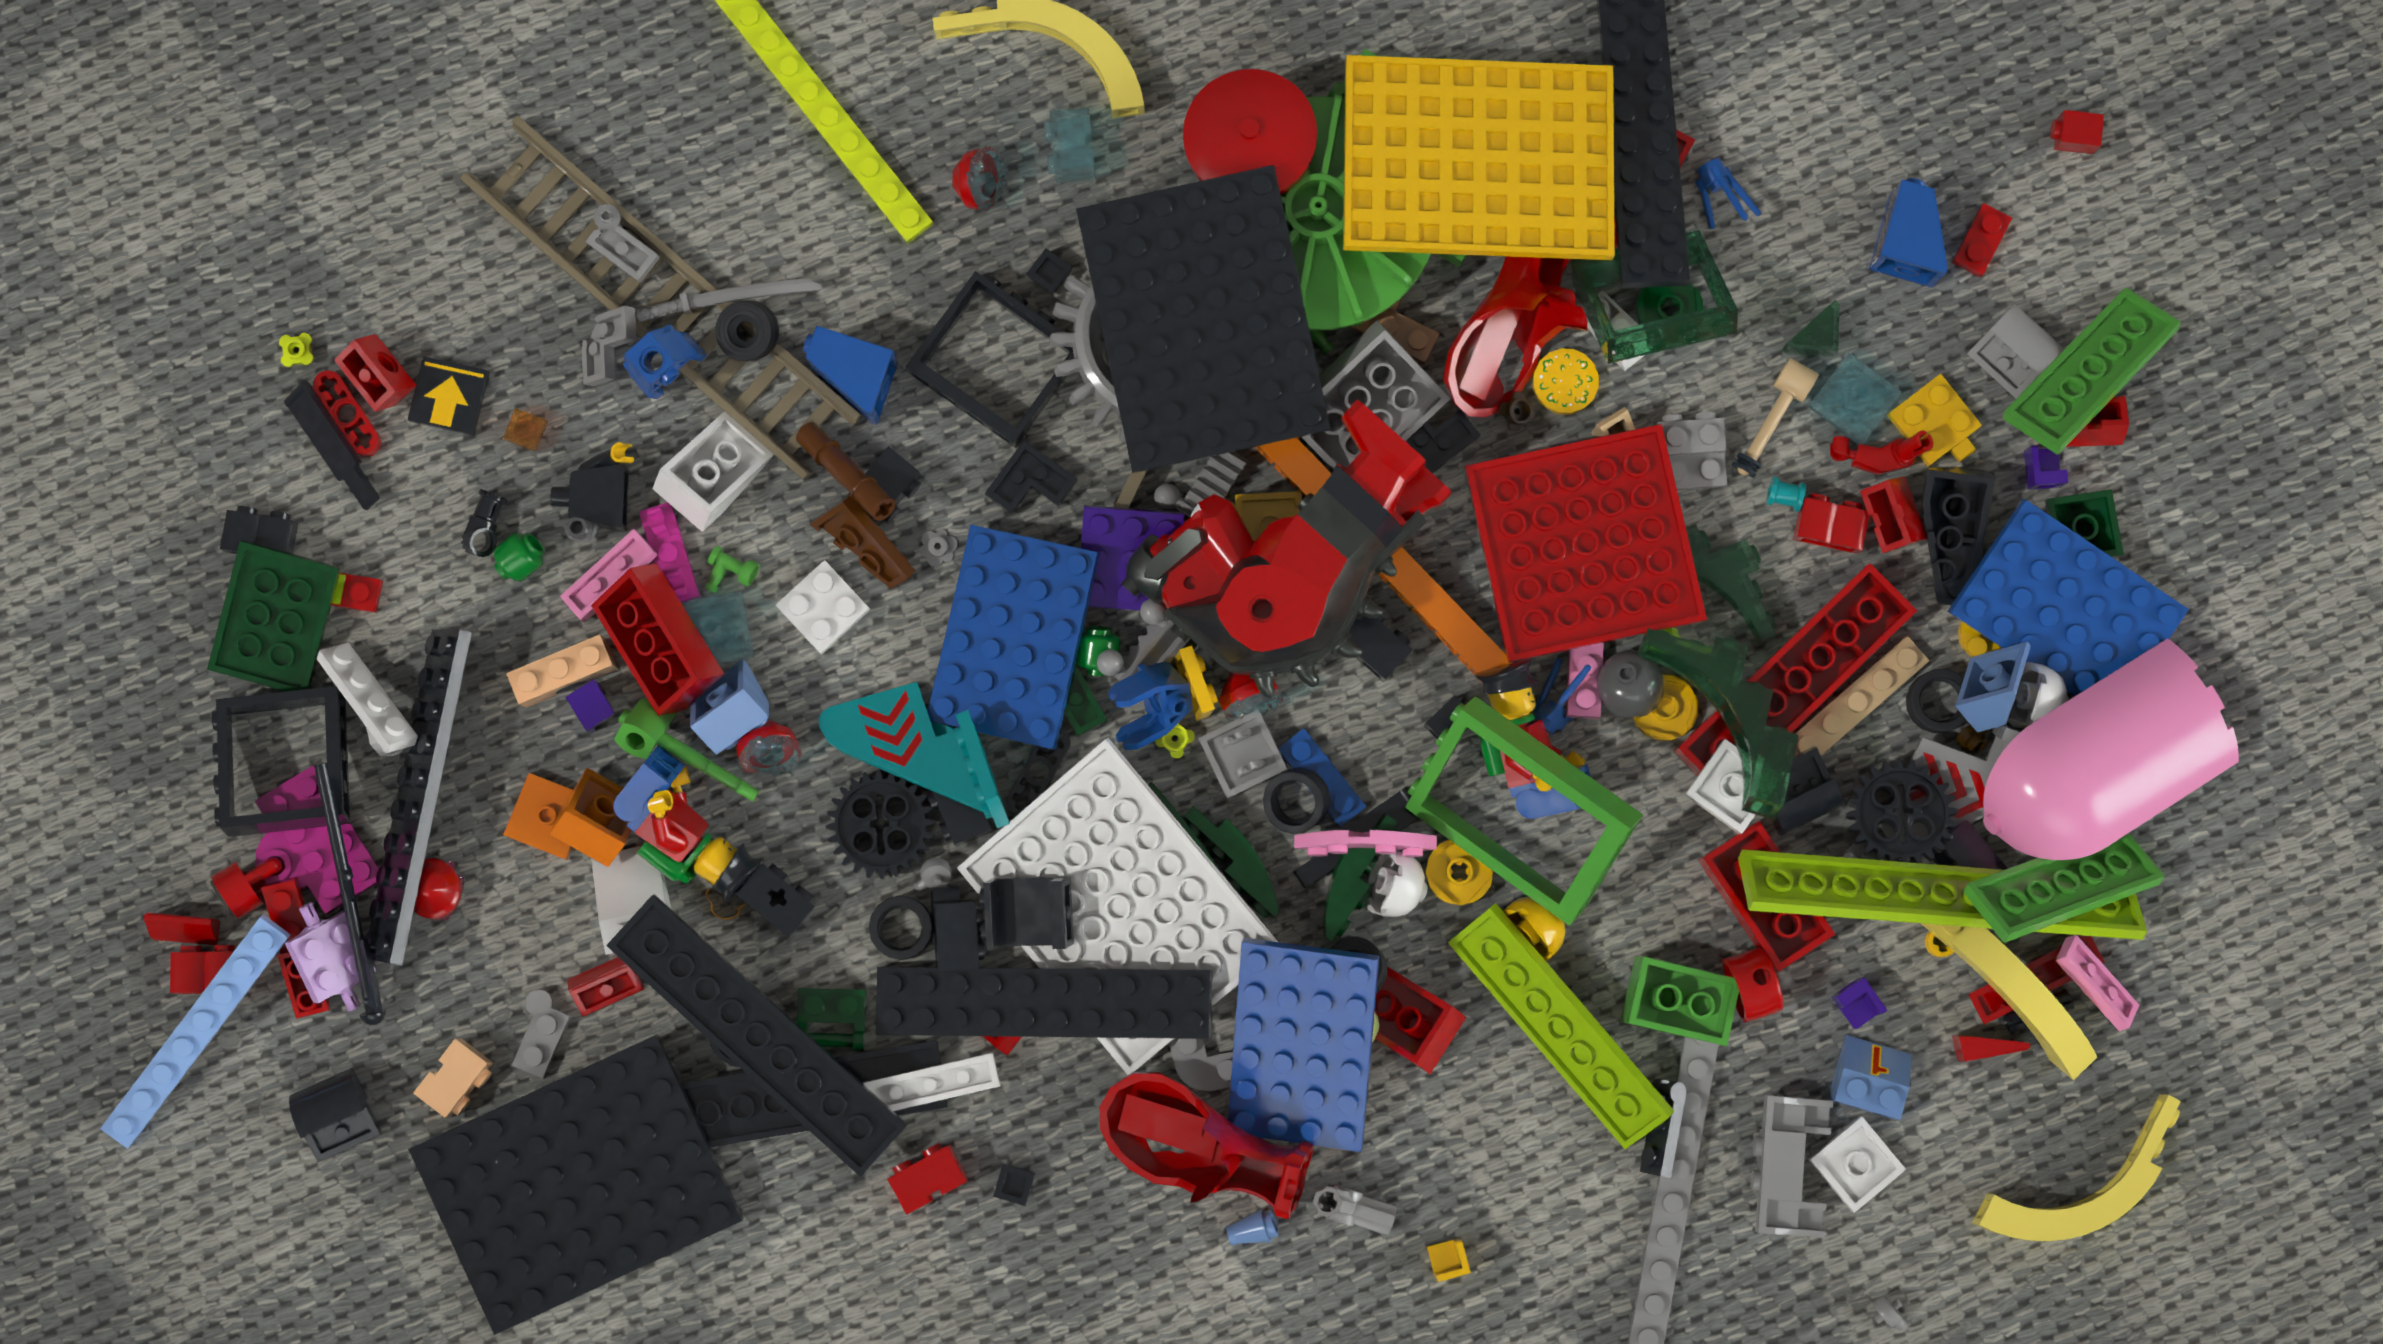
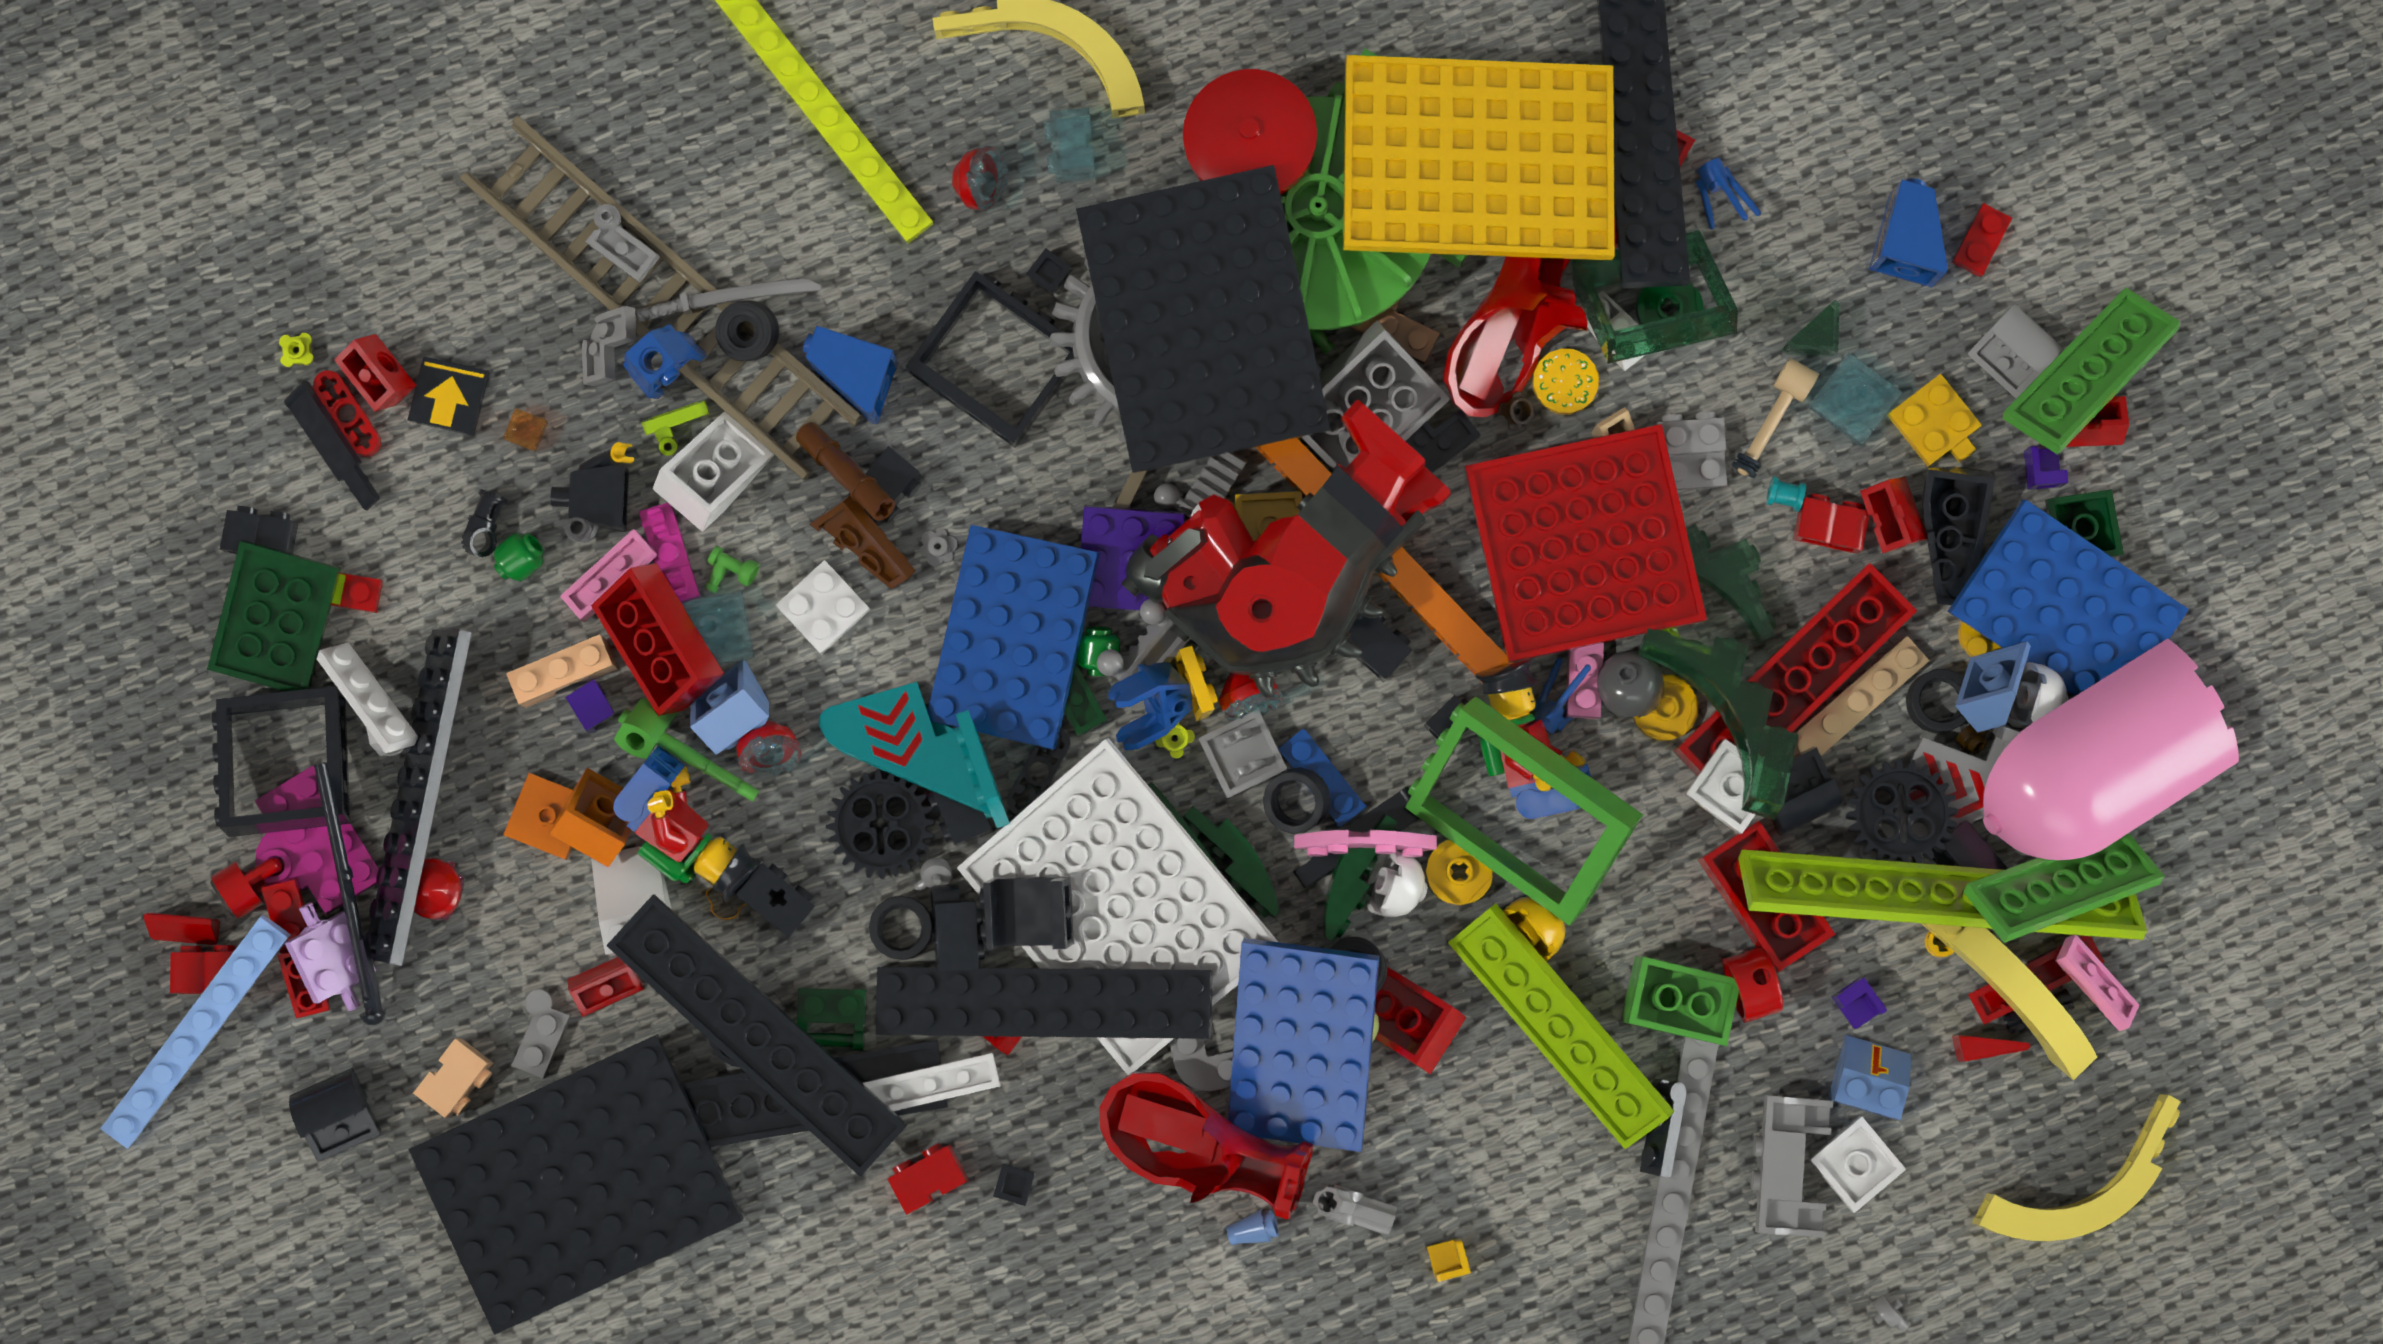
black plate [985,440,1078,514] -> none
red arm [1830,430,1934,475] -> none
red brick [2050,110,2104,154] -> none
none -> lime piece [641,399,709,456]

